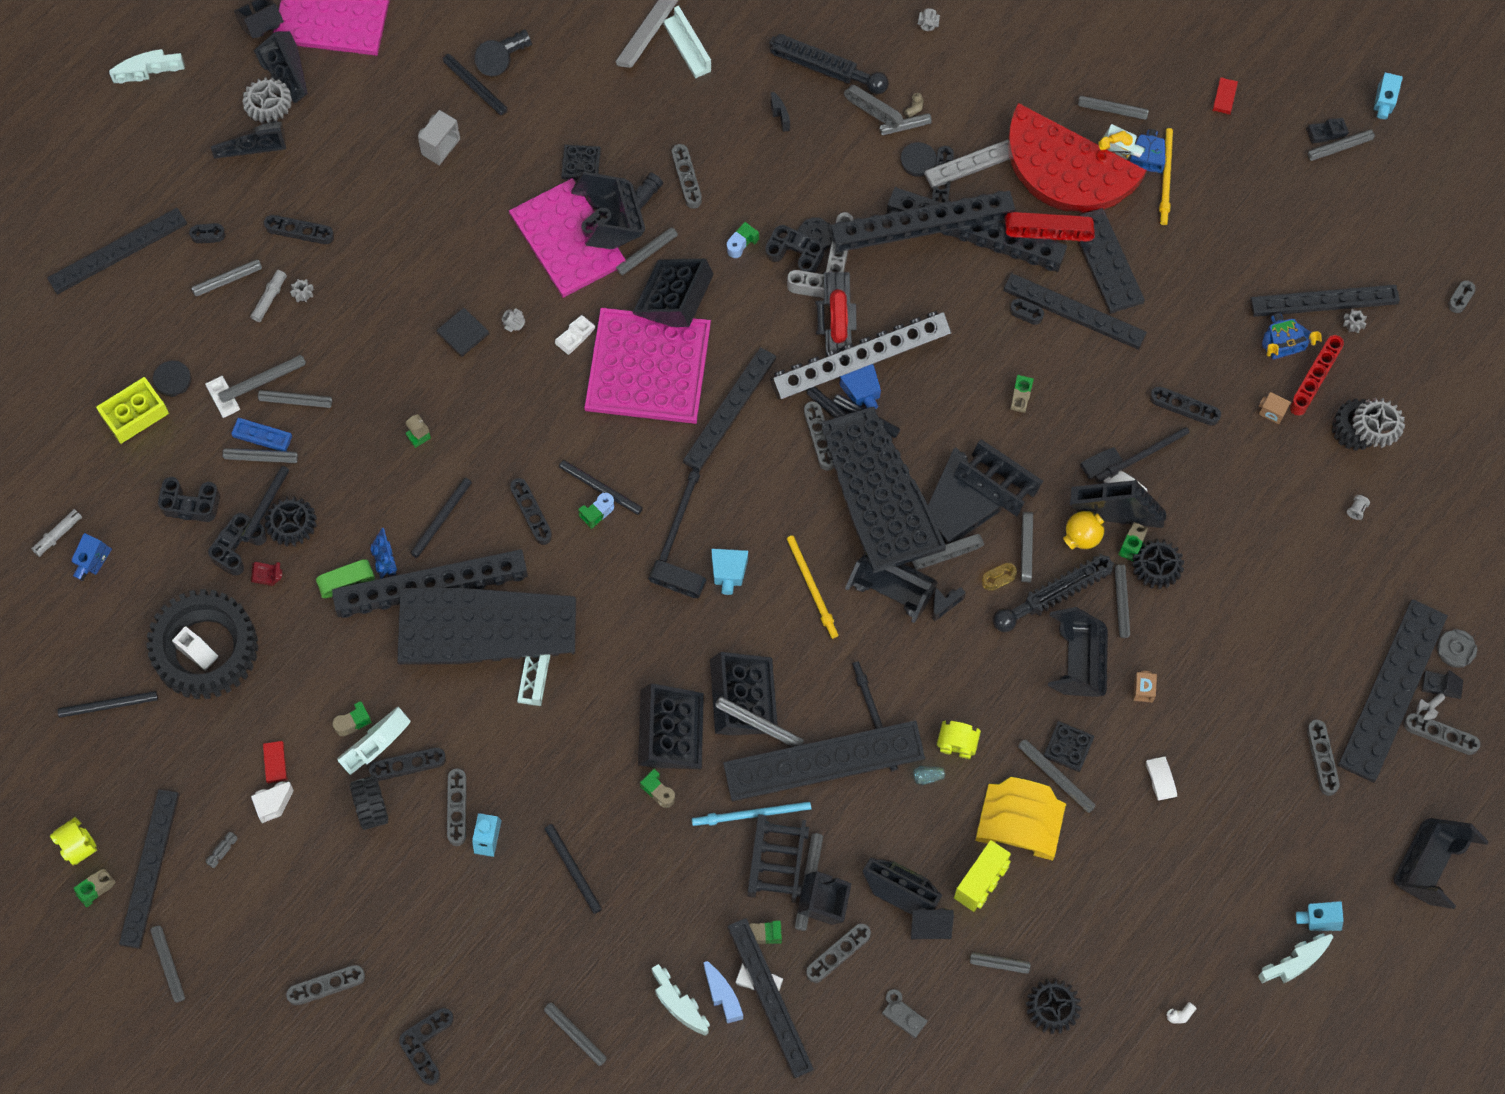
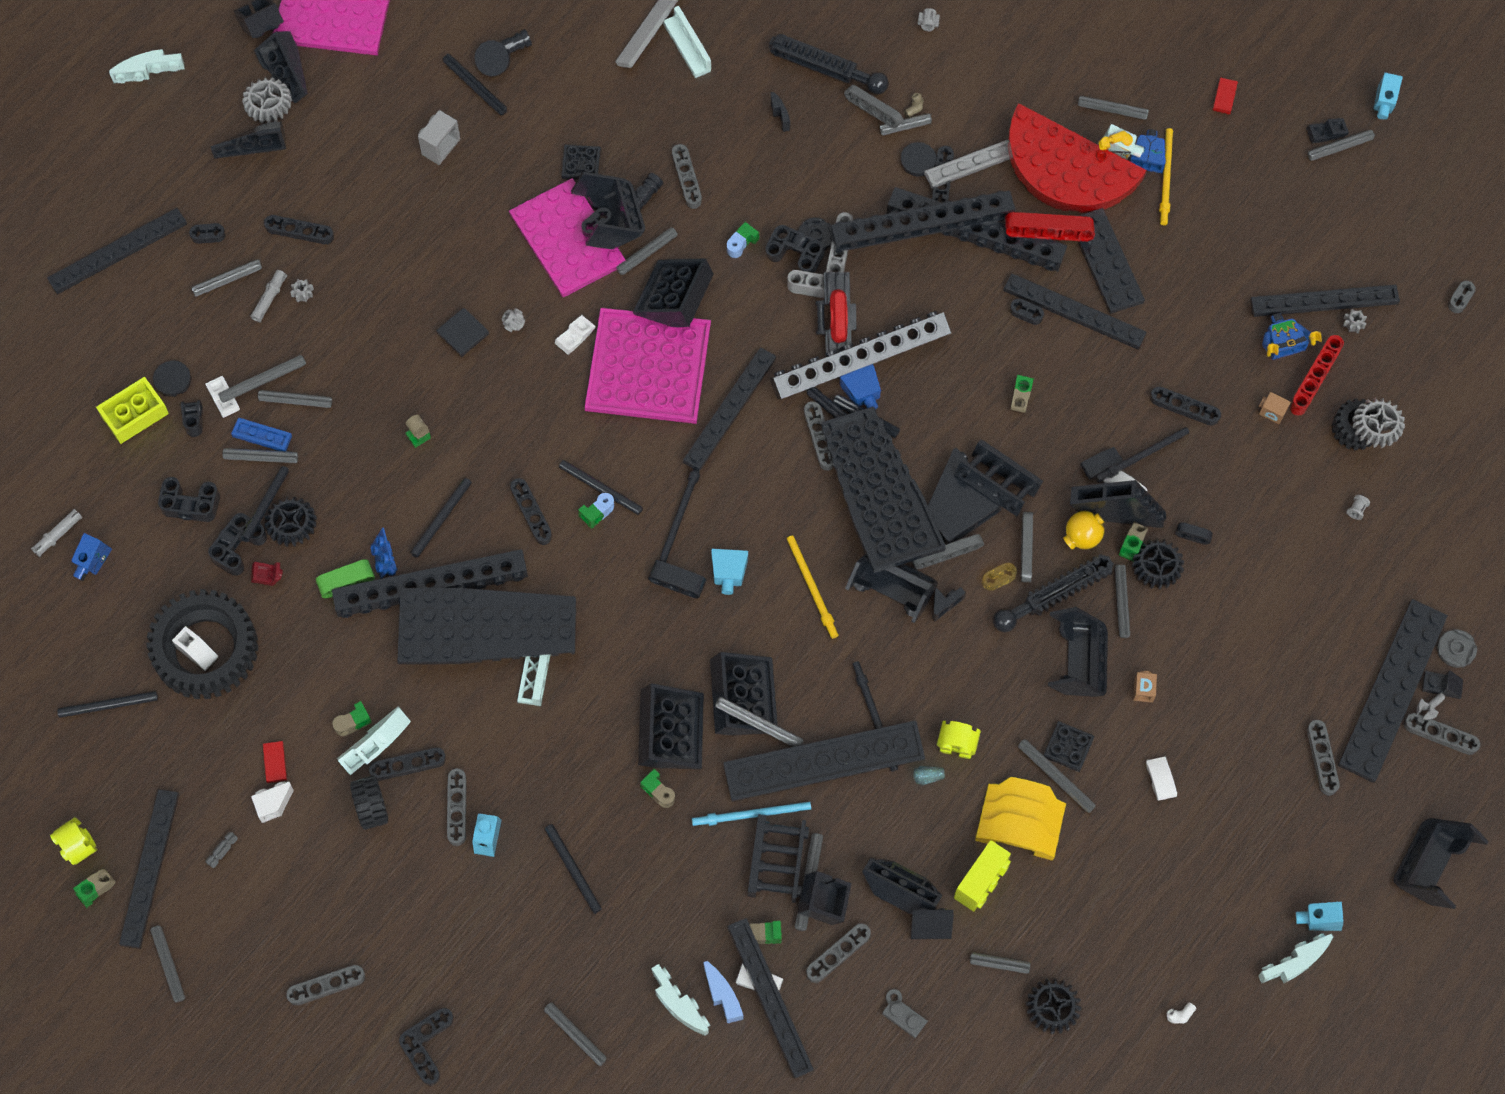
none -> black piece [181,399,203,437]
none -> black beam [1175,523,1213,545]

